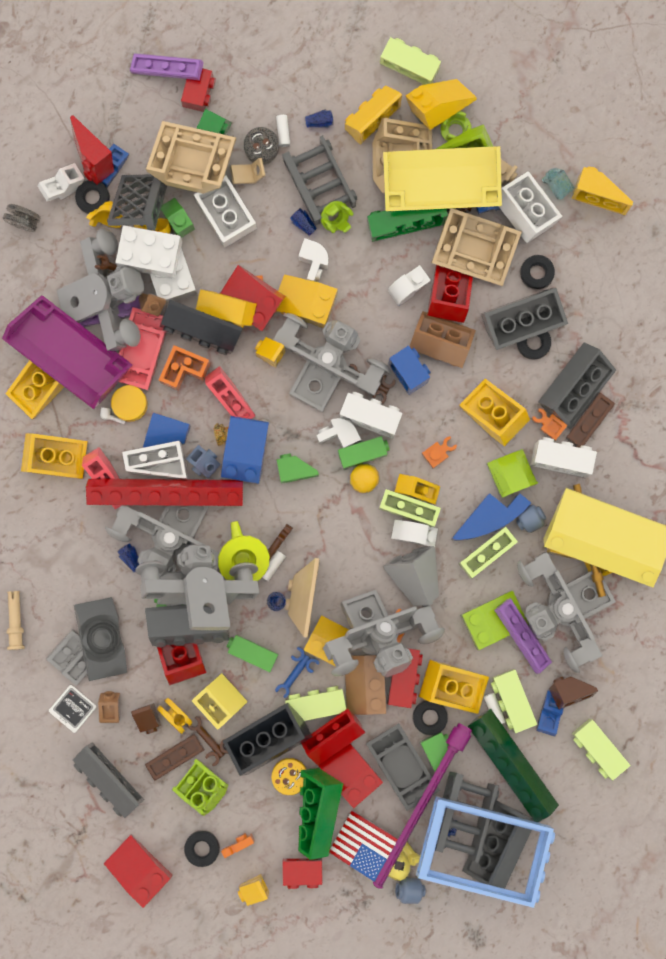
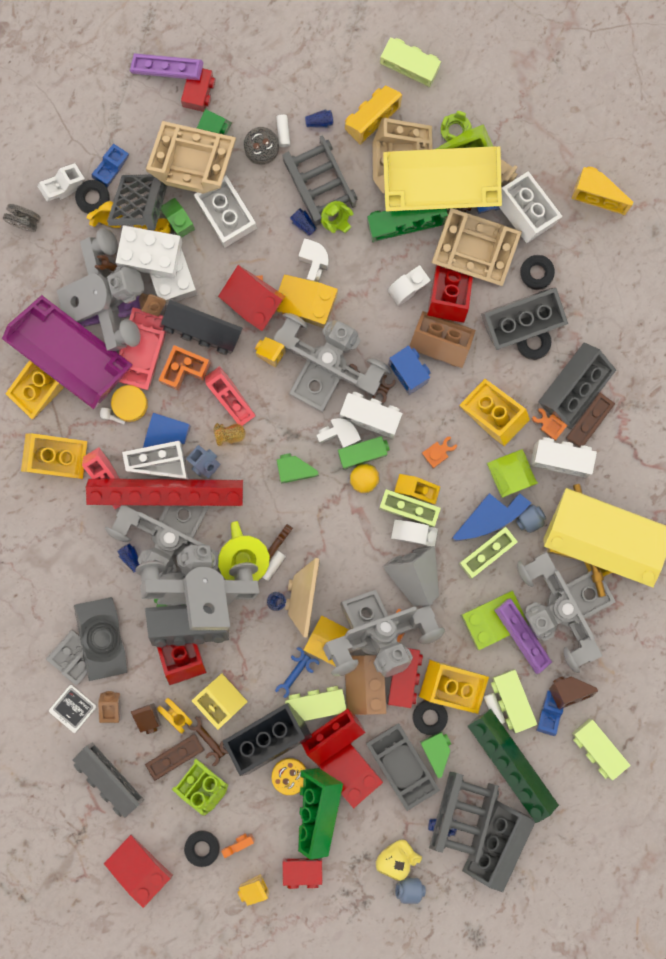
tan pin [7,591,25,650] -> none
red slope [70,115,114,185] -> none
yellow brick [196,289,257,328] -> none
slope [221,416,269,484] -> none
bright green brick [226,635,279,672] -> none
tan bracket [230,158,265,184] -> none
flag [329,723,472,889] -> none
yellow slope [405,79,477,130] -> none
light blue window [416,796,555,908] -> none
clear light blue bracket [542,168,575,200] -> none

